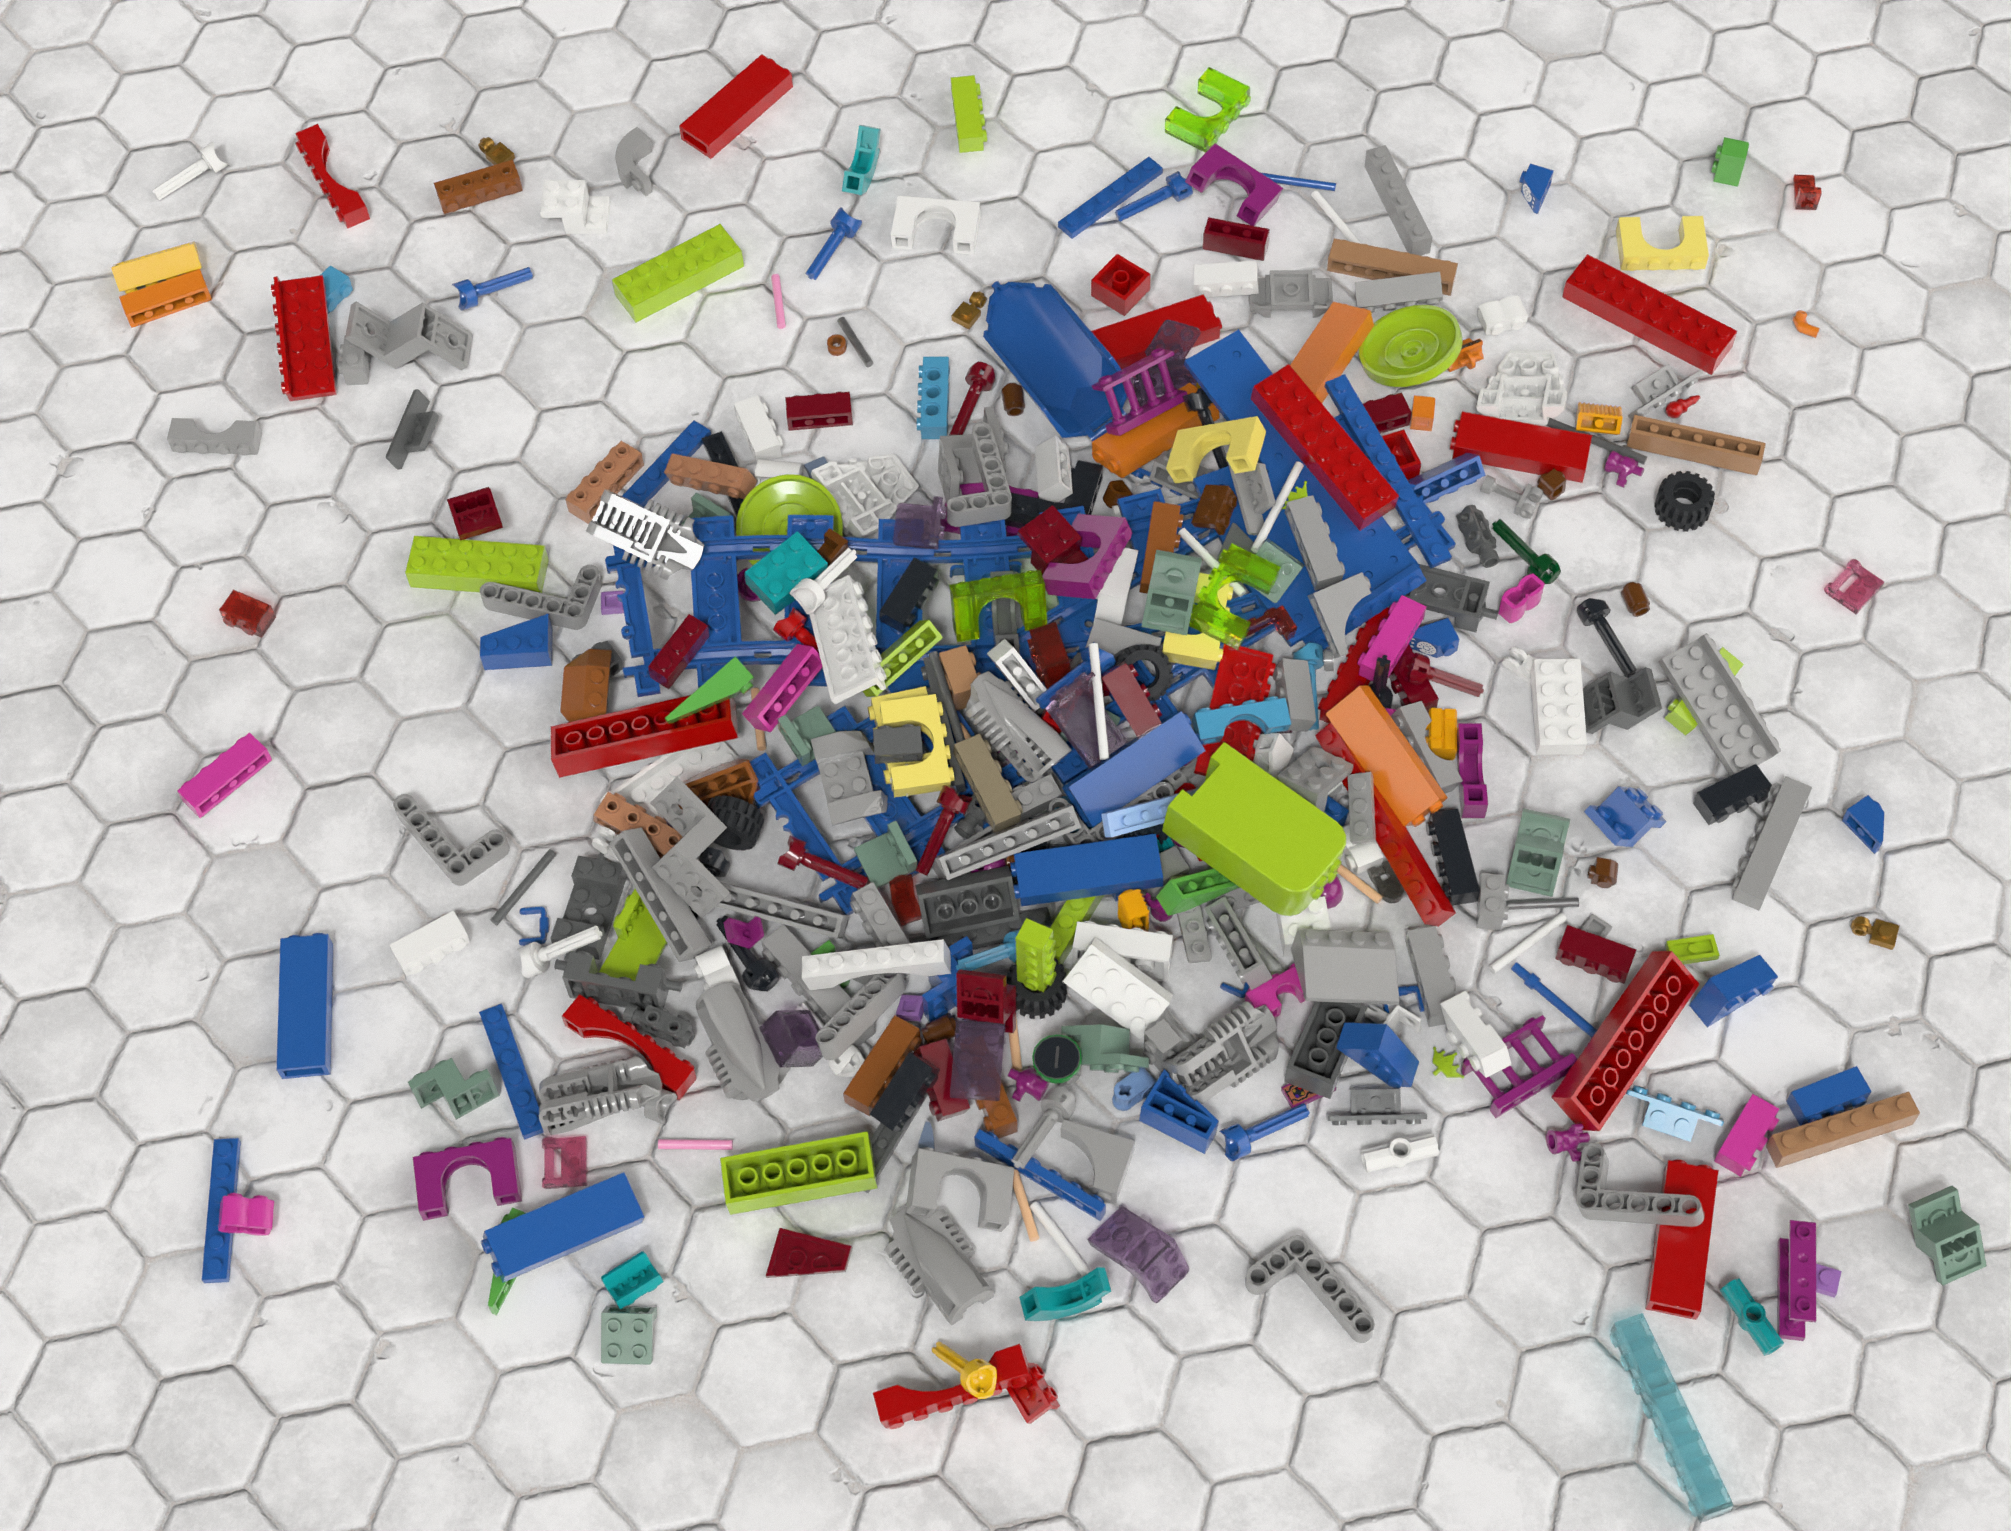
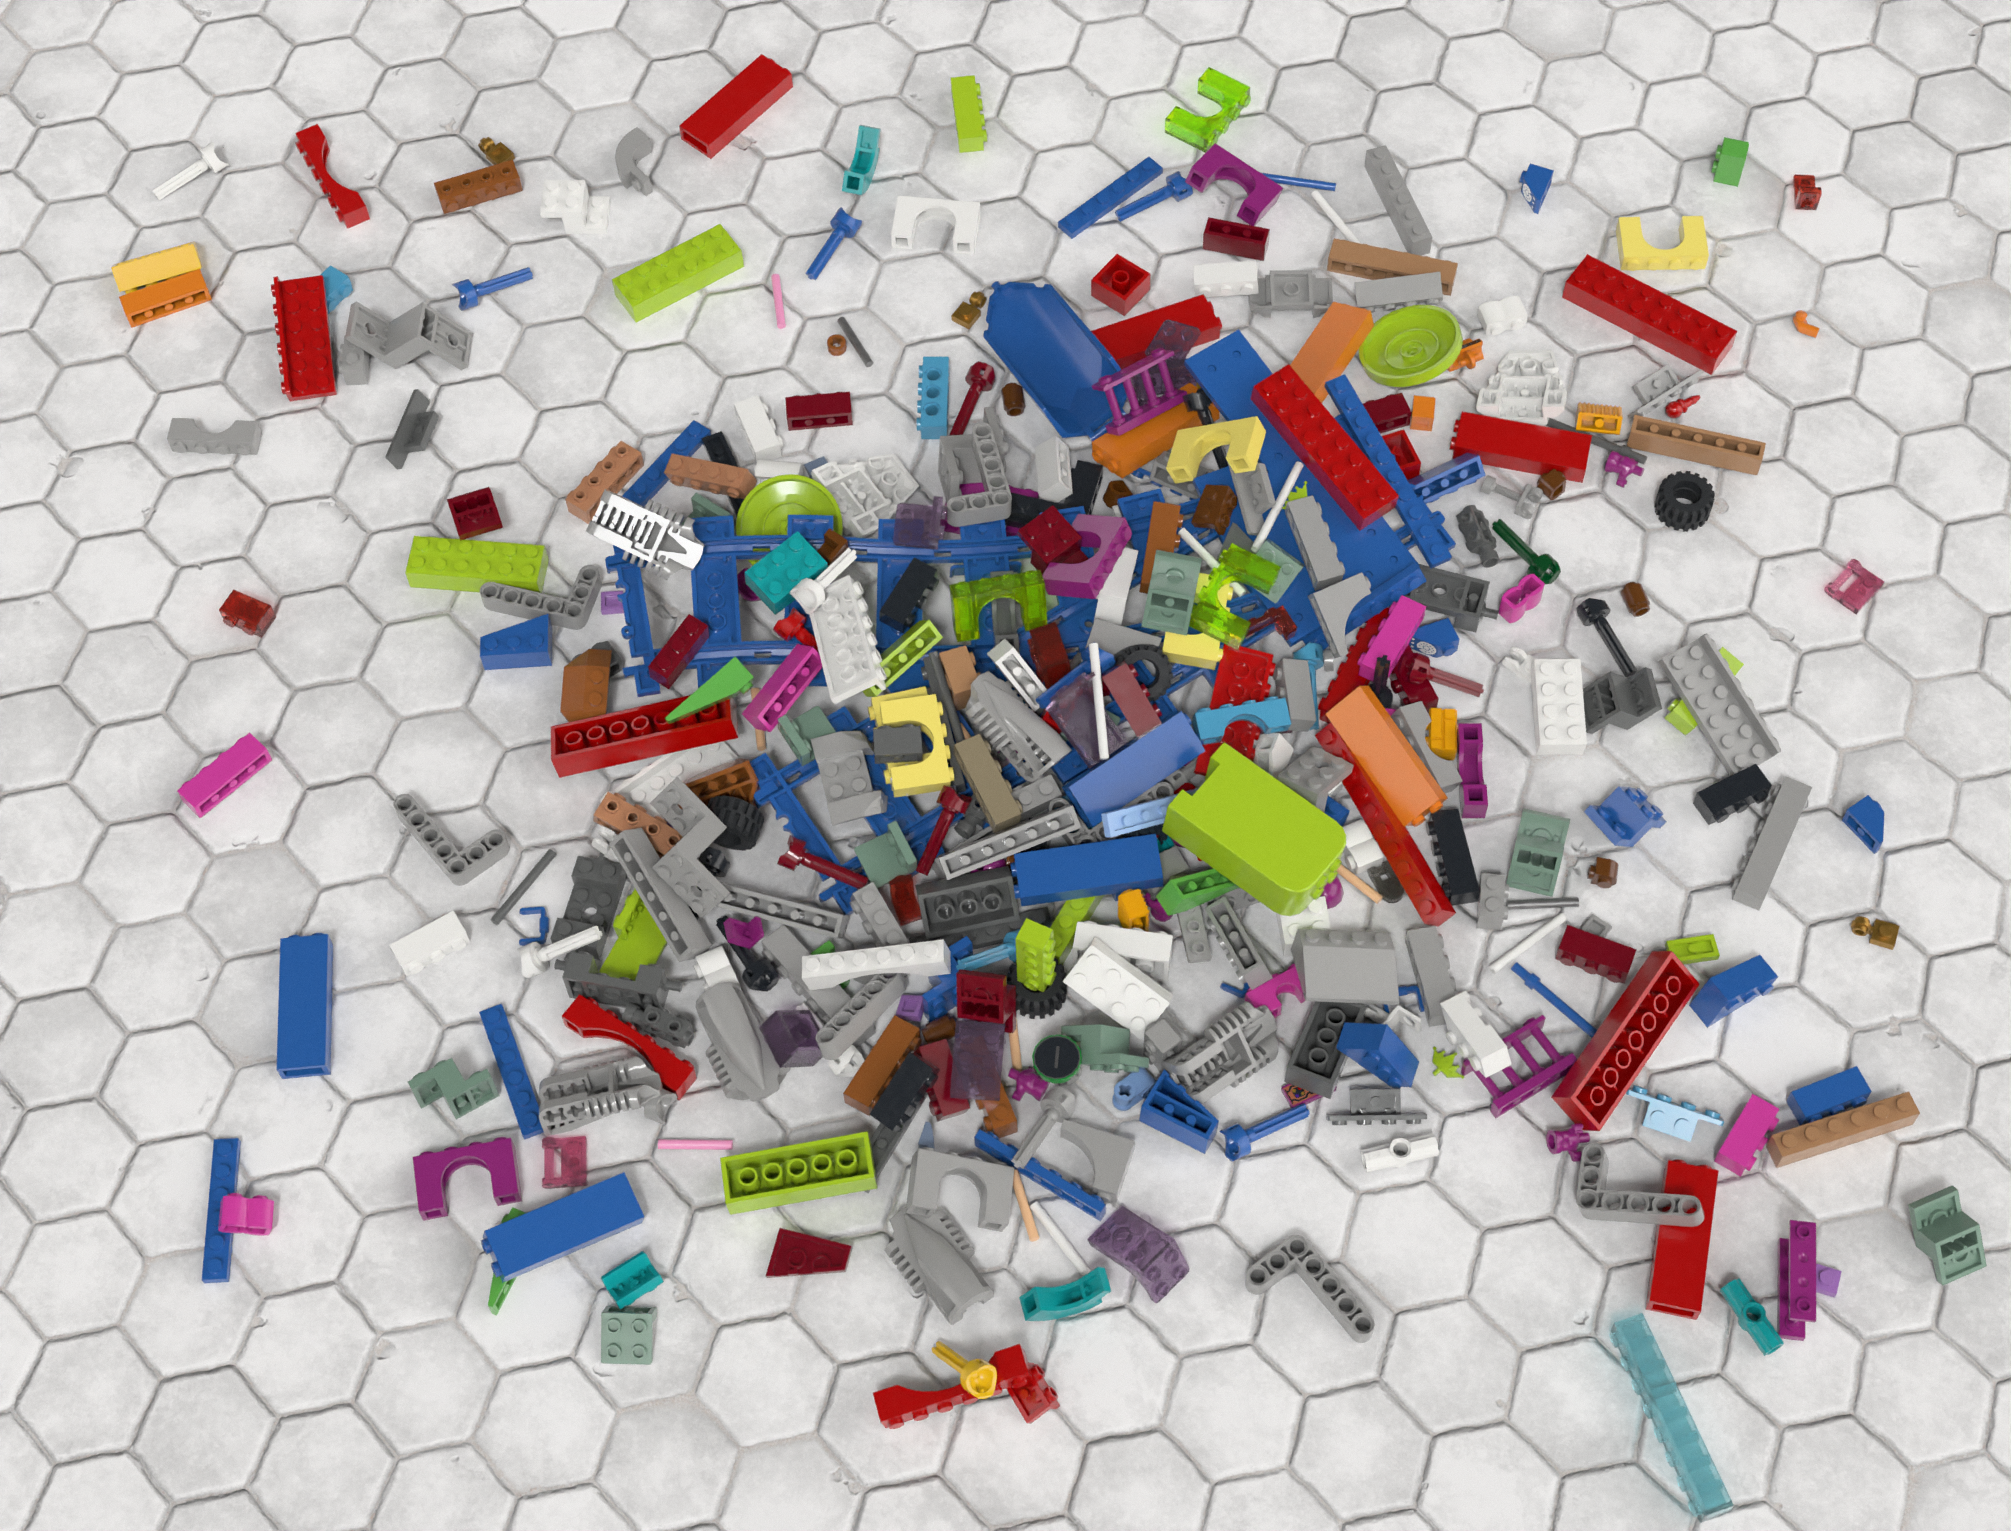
light grey plate [1348,772,1376,844] -> none

